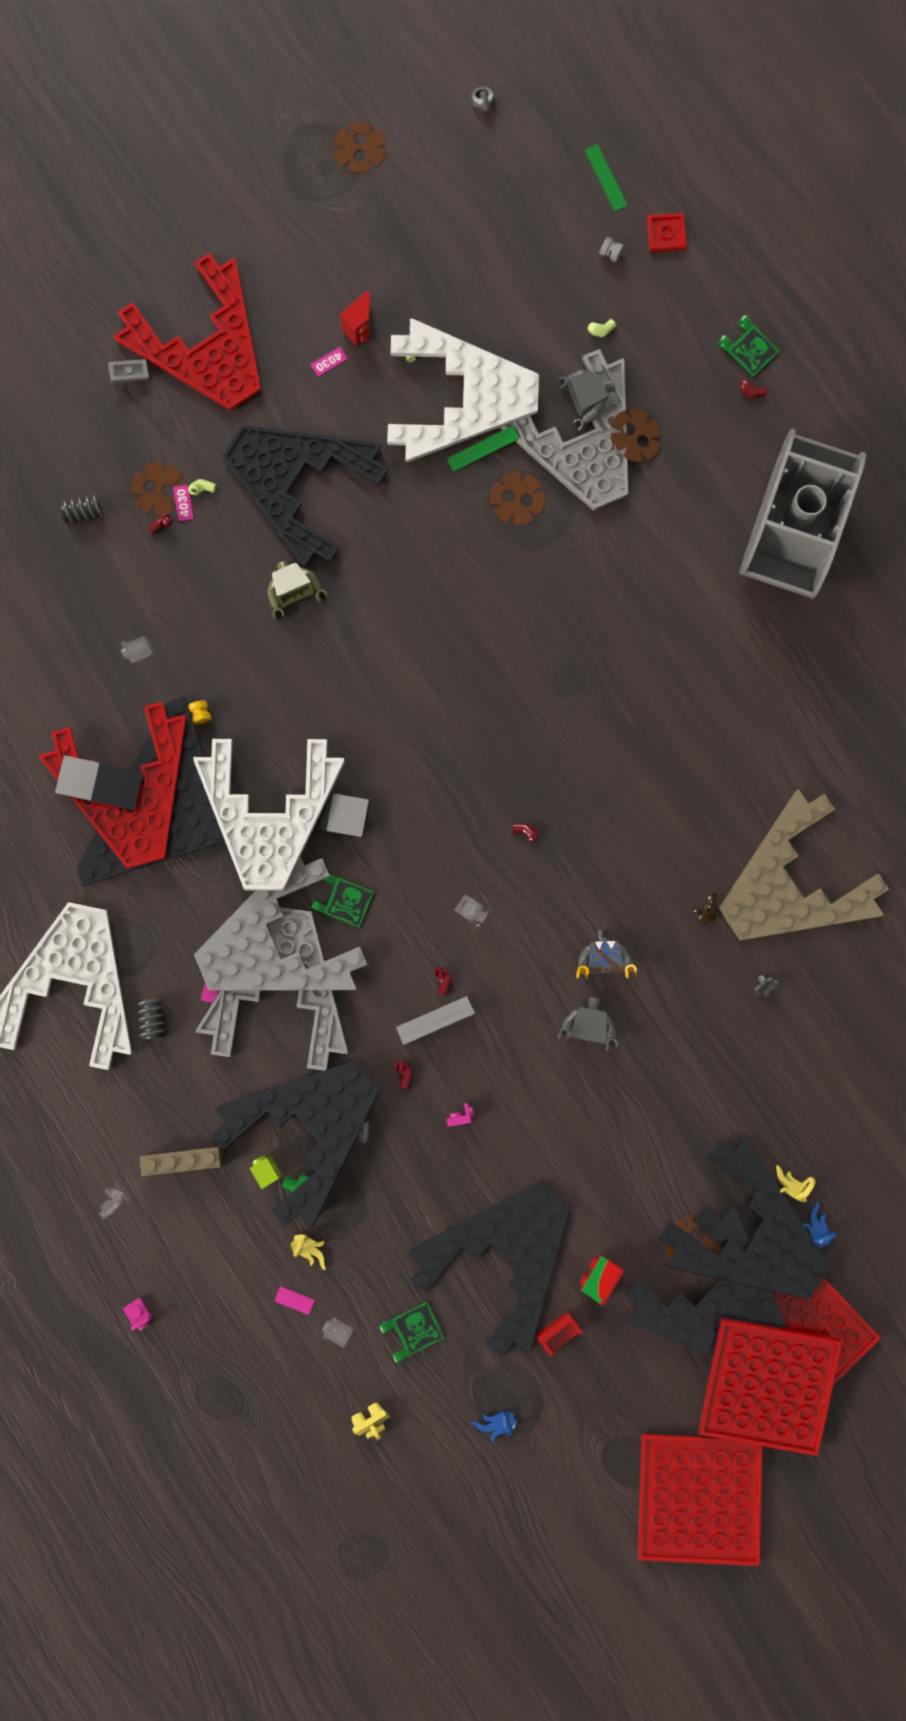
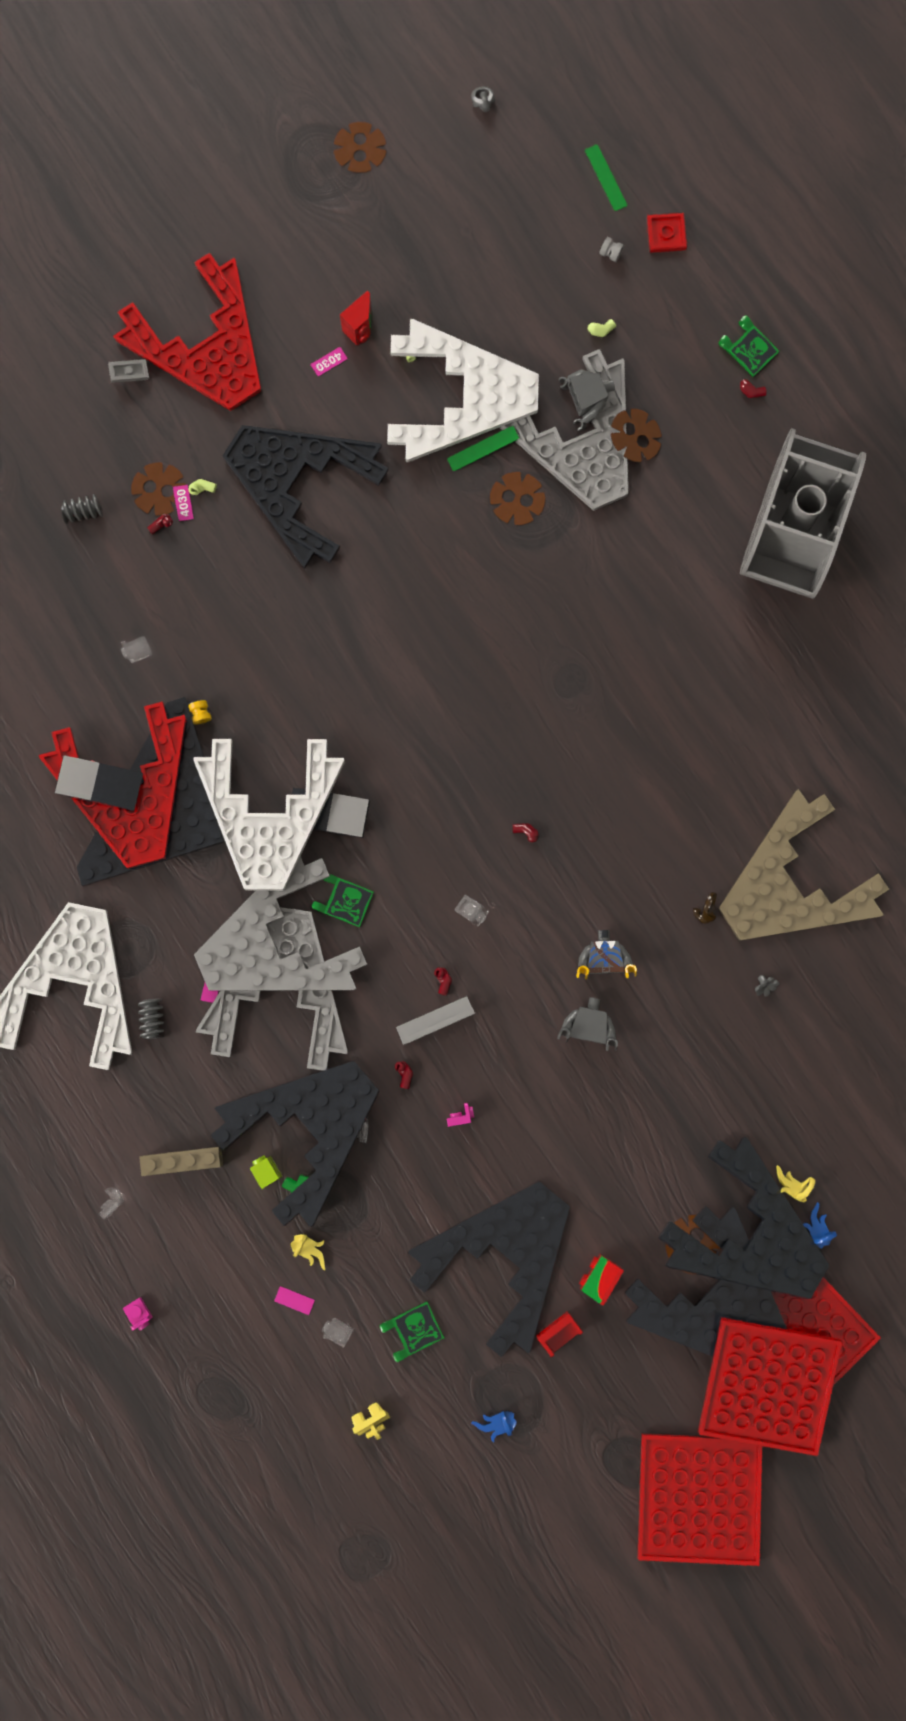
olive torso [267,561,327,620] -> none

